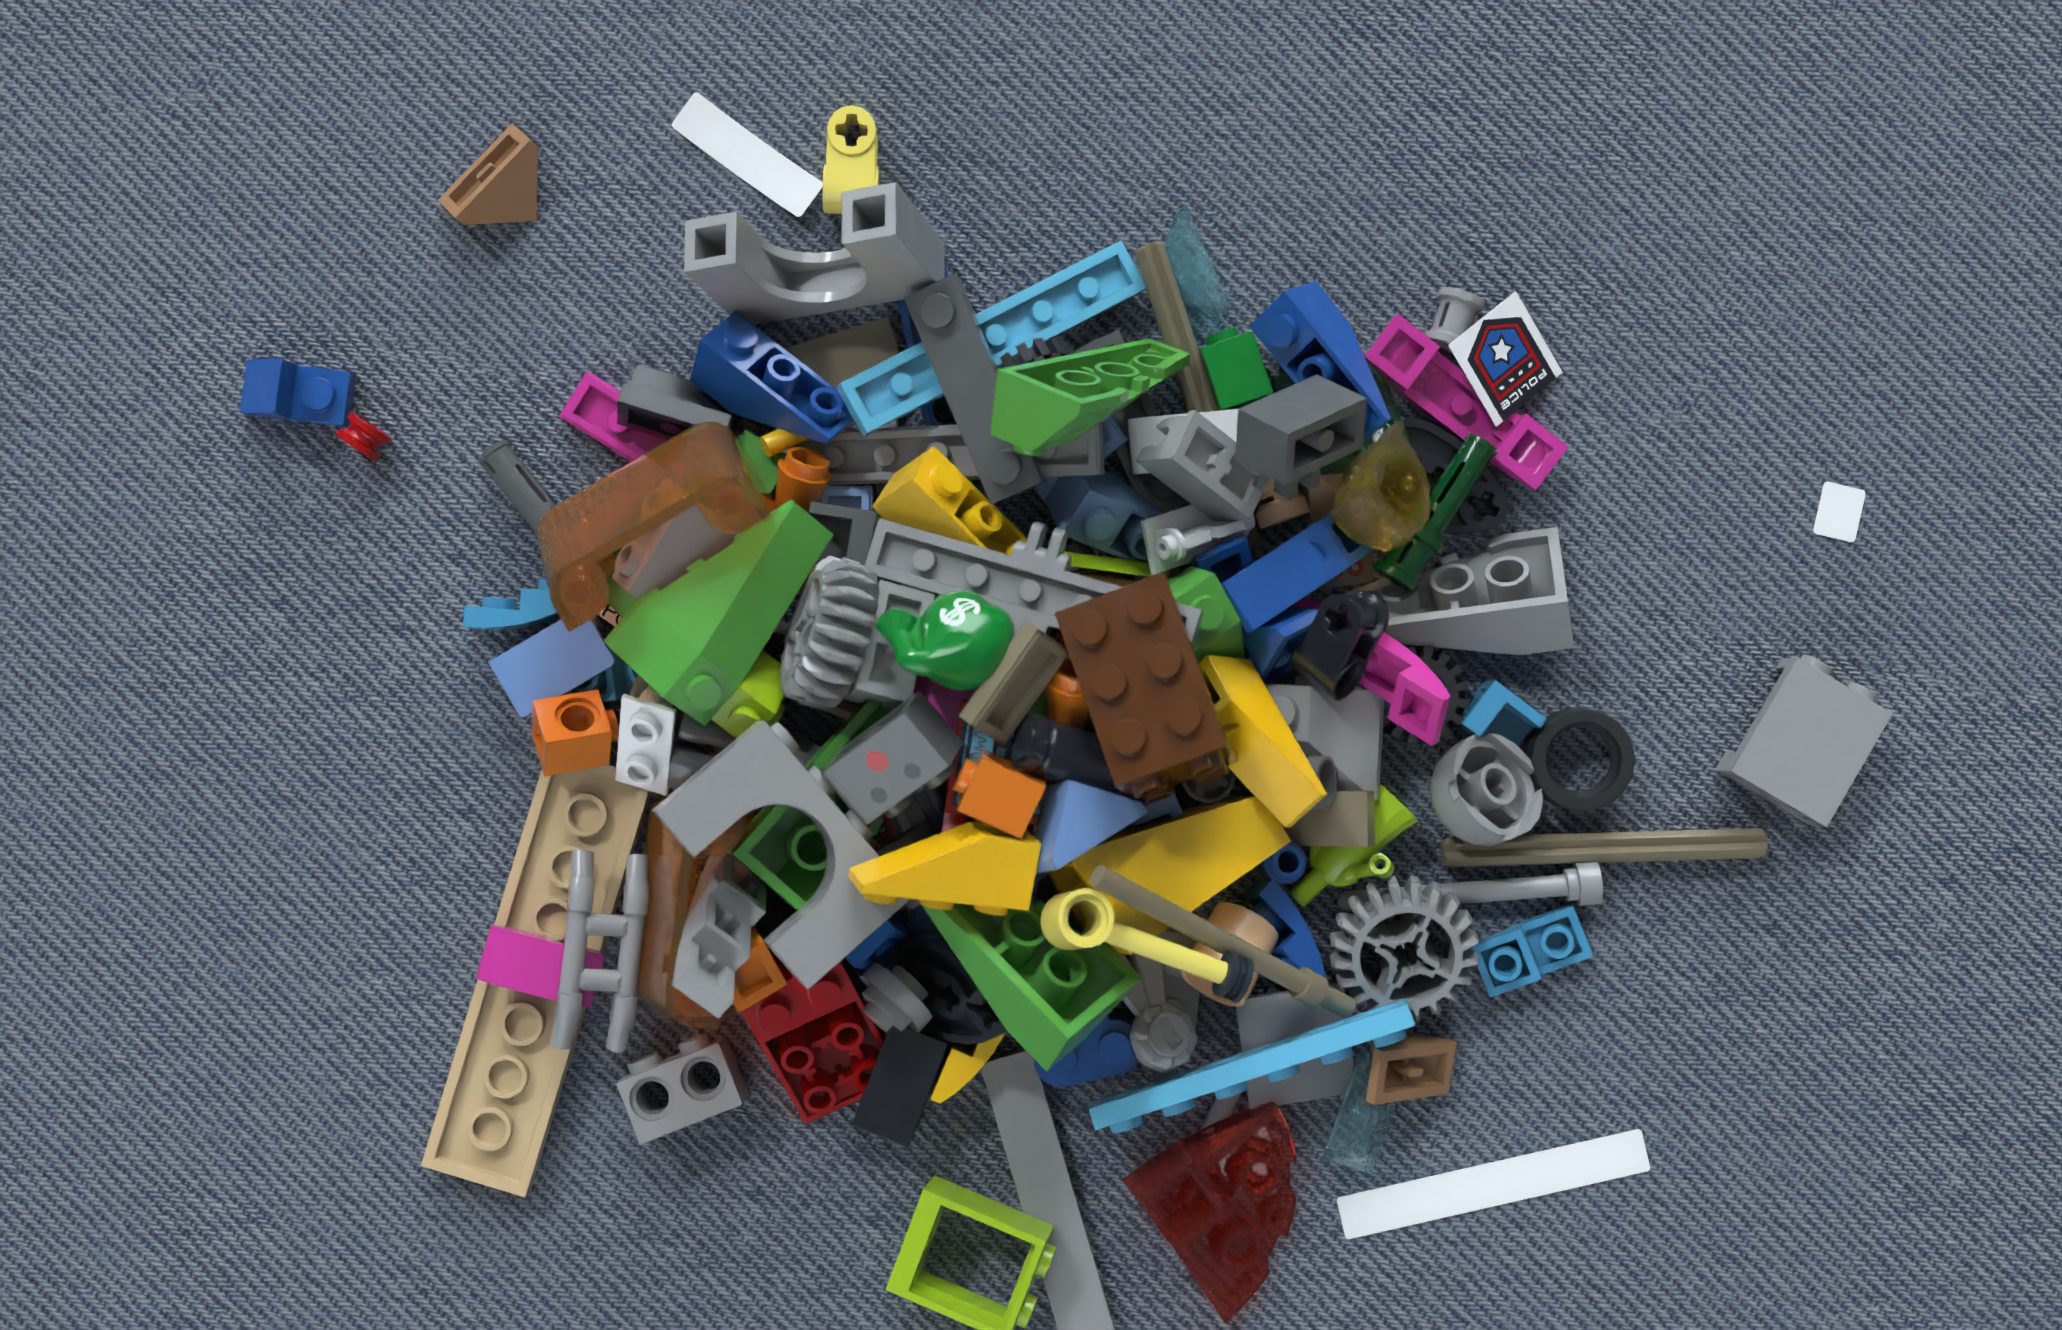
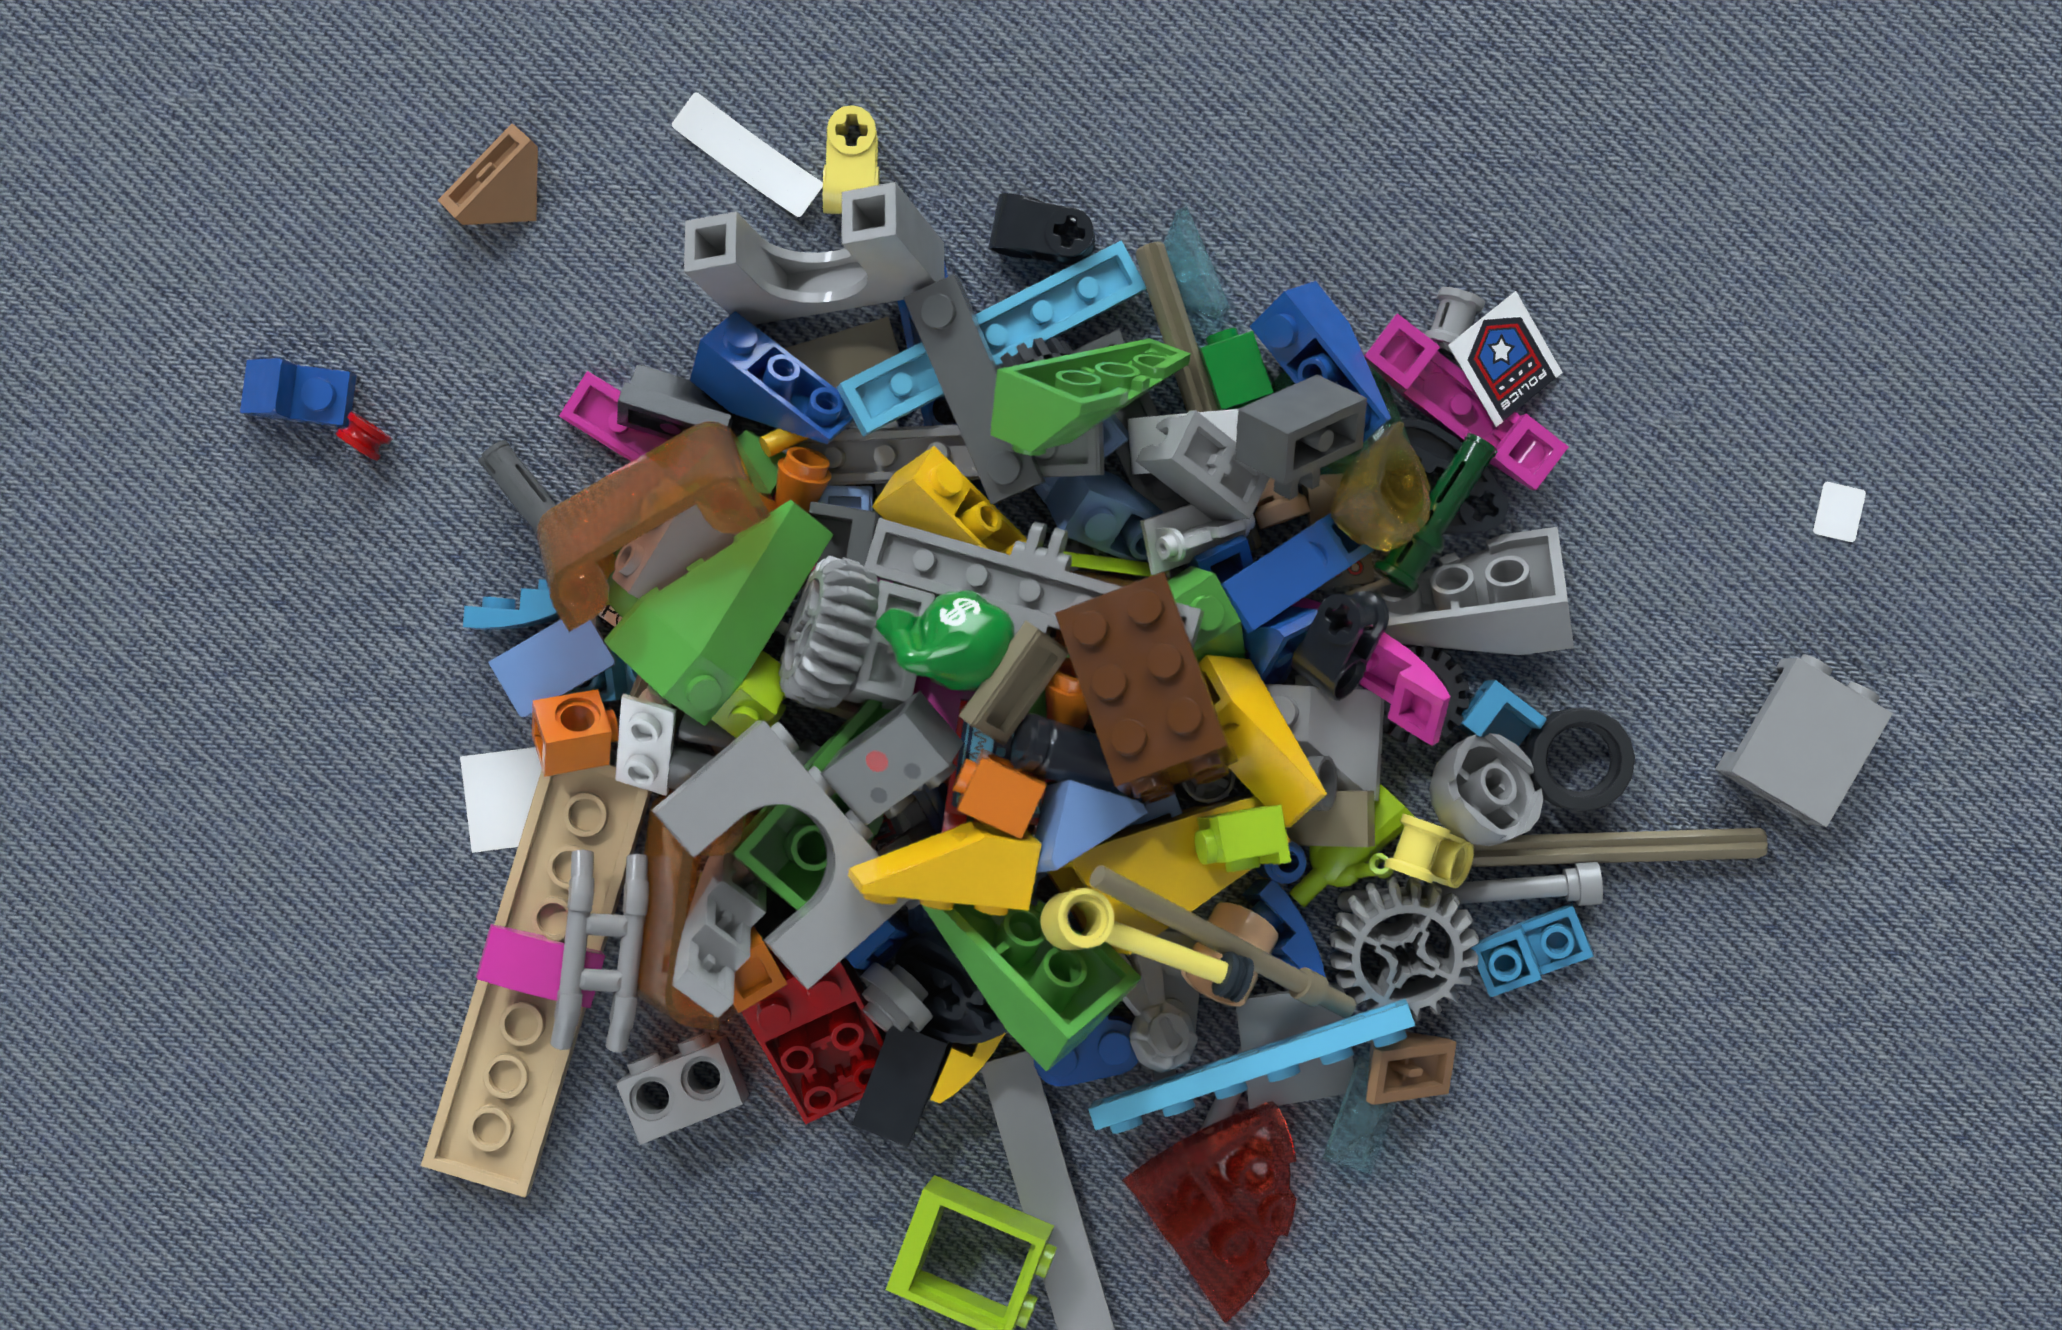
white sticker [1337,1129,1650,1239] -> none
none -> white sticker [460,747,542,853]
none -> black piece [988,193,1095,265]
none -> lime brick [1195,805,1291,872]
none -> light yellow piece [1384,814,1474,888]

